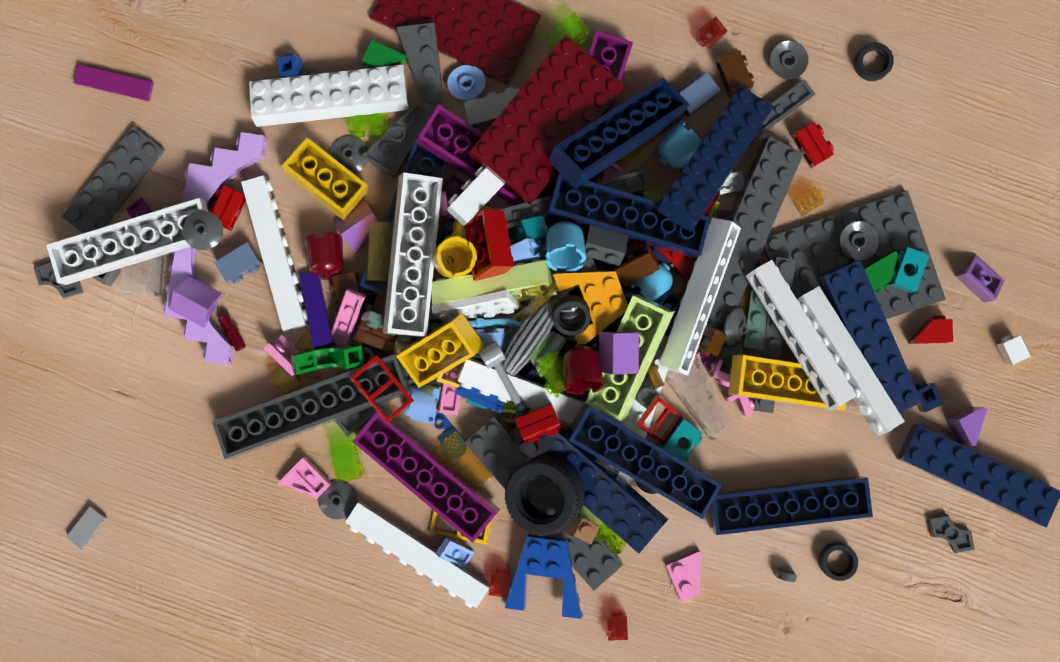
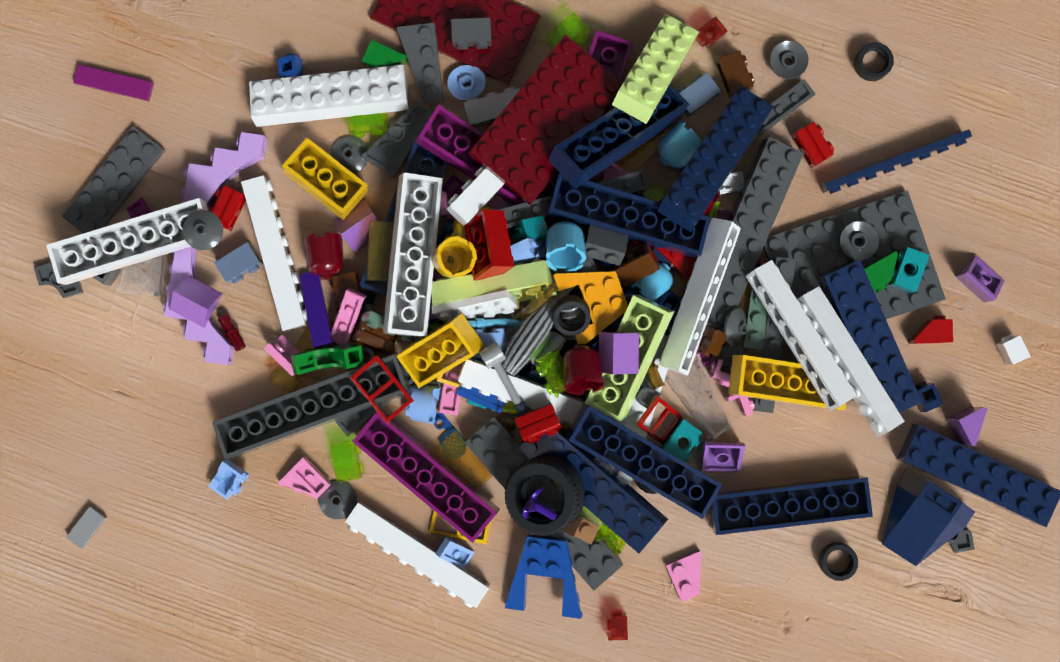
clear red brick [489,566,511,598] -> none
dark grey tile [775,569,797,582] -> none
clear yellow brick [792,187,825,217] -> none
none -> light blue cylinder [208,459,249,500]
none -> dark grey brick [451,18,492,50]
none -> dark purple plant [523,488,558,521]
none -> yellowish green brick [612,13,699,124]
none -> medium lavender slope [701,441,745,472]
none -> dark blue plate [820,129,972,194]
none -> dark blue wedge [882,469,975,566]

